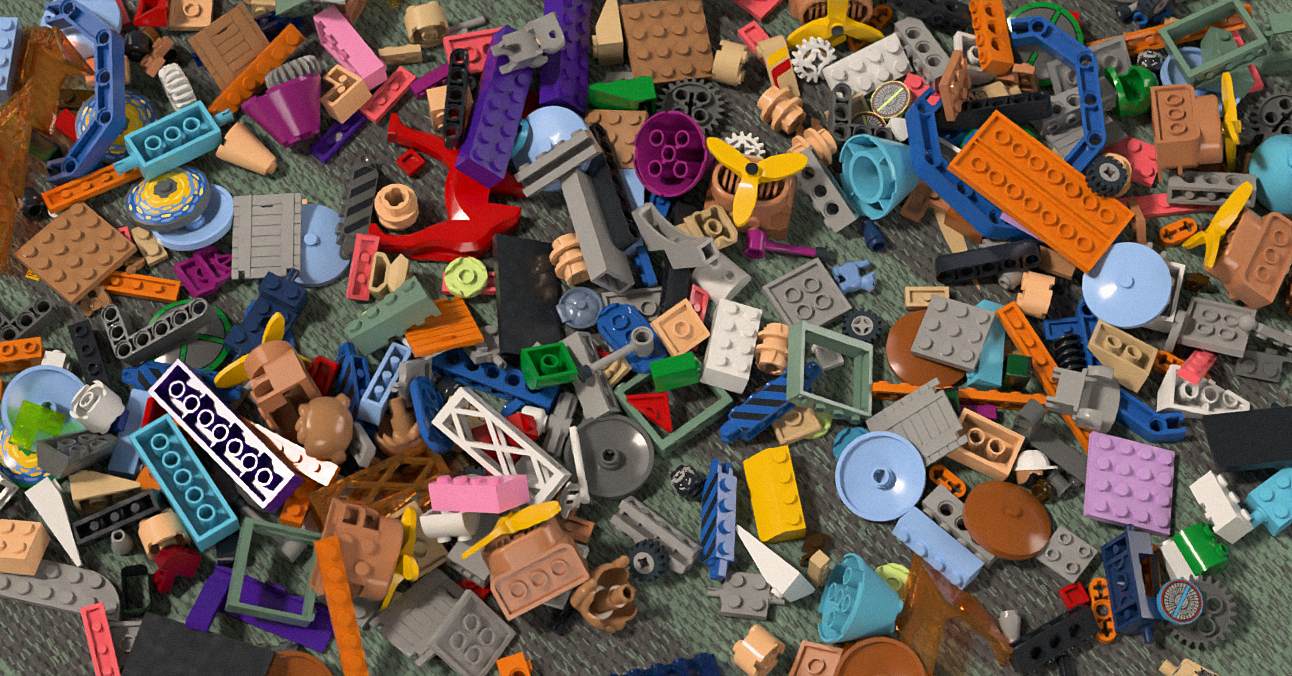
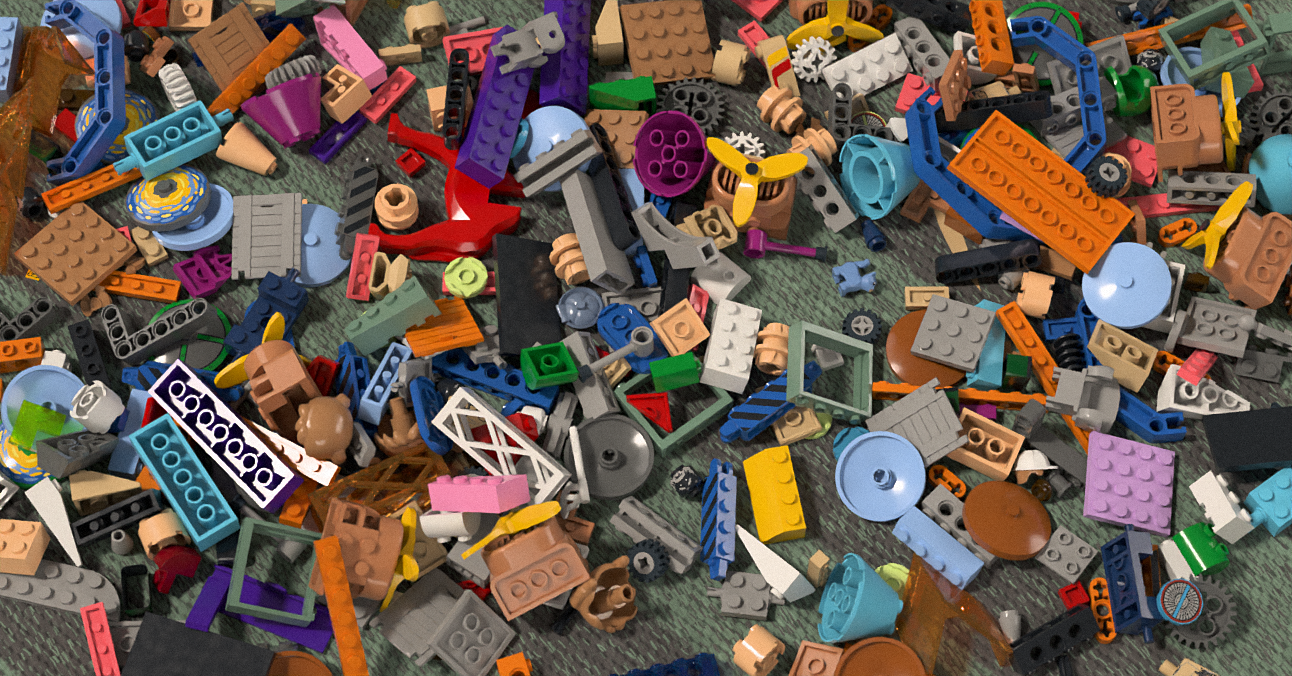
magenta piece [409,62,449,100] -> none
light grey plate [762,257,852,327] -> none
dark brown plate [800,529,830,567] -> none
tile [870,81,912,122] -> none

